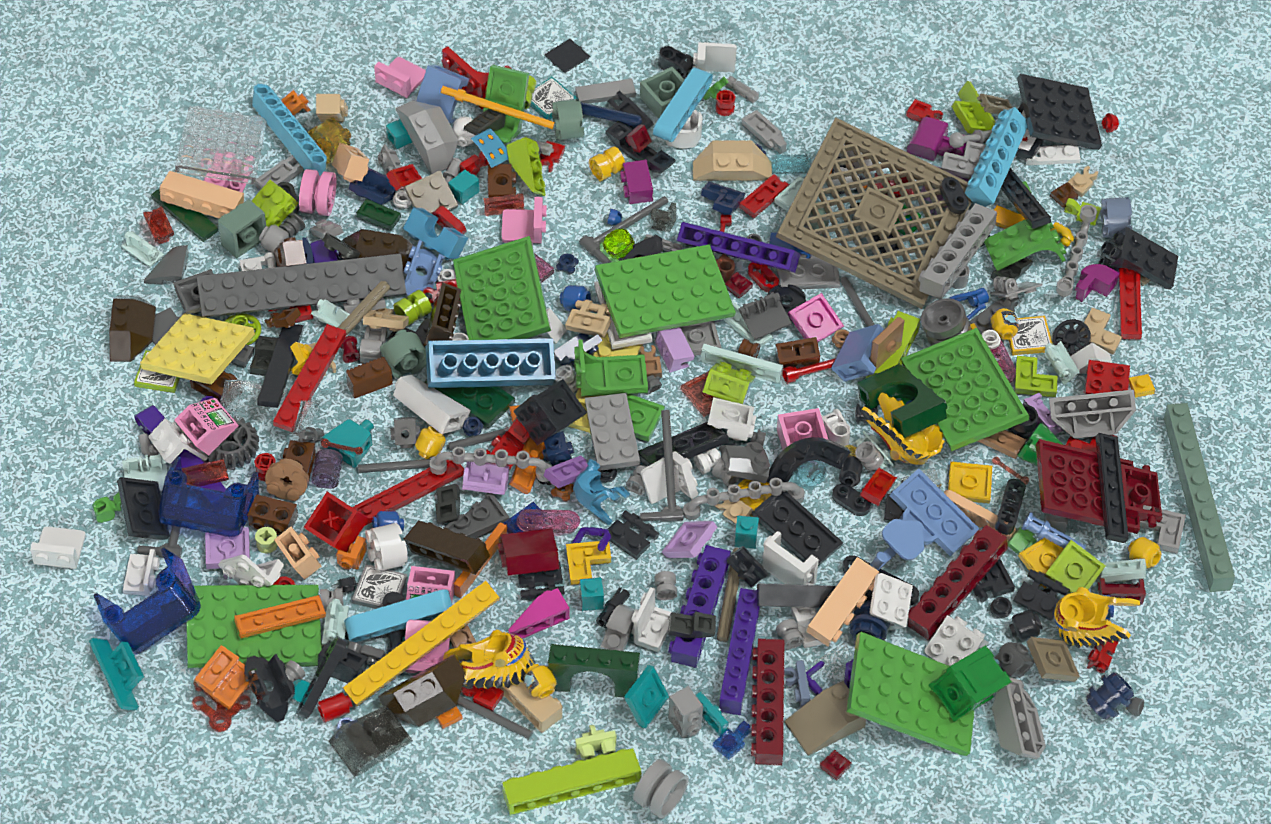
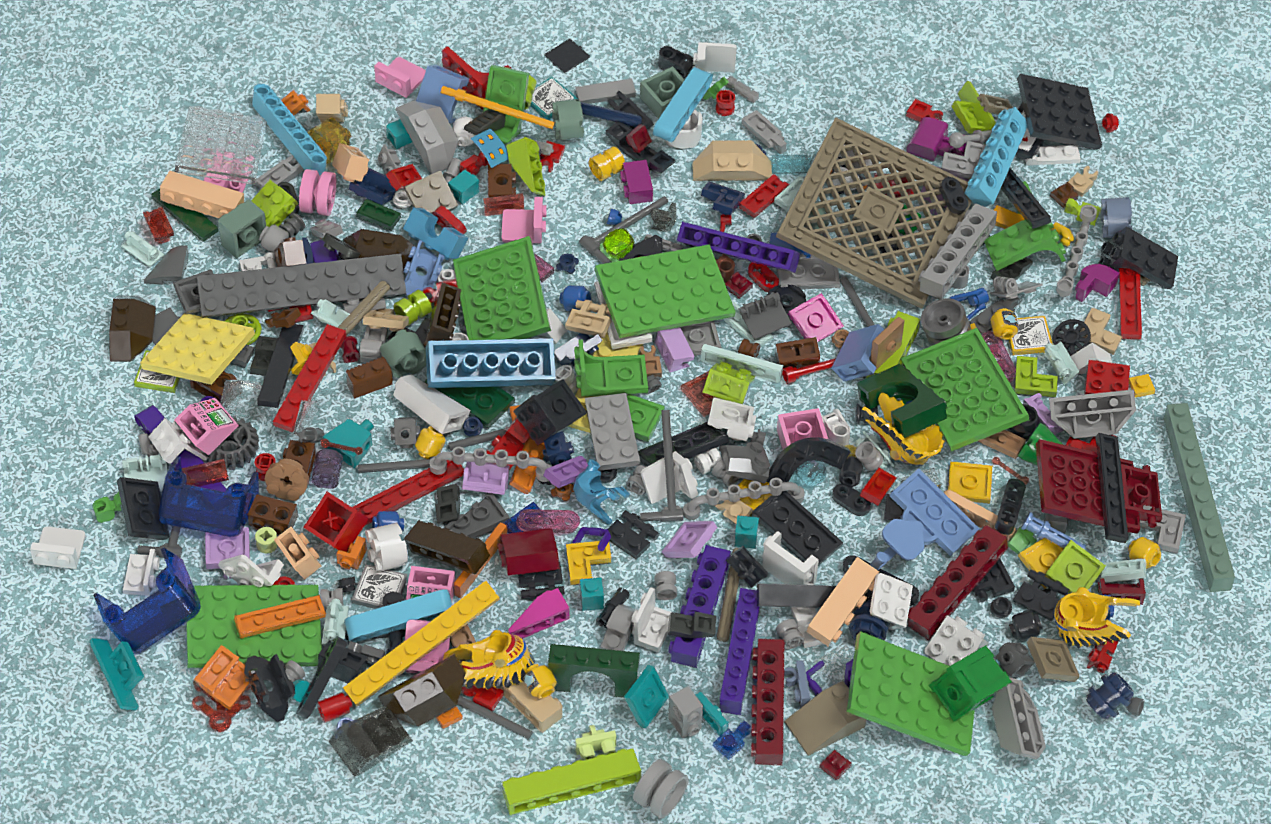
white plate [982,330,1001,350] -> none

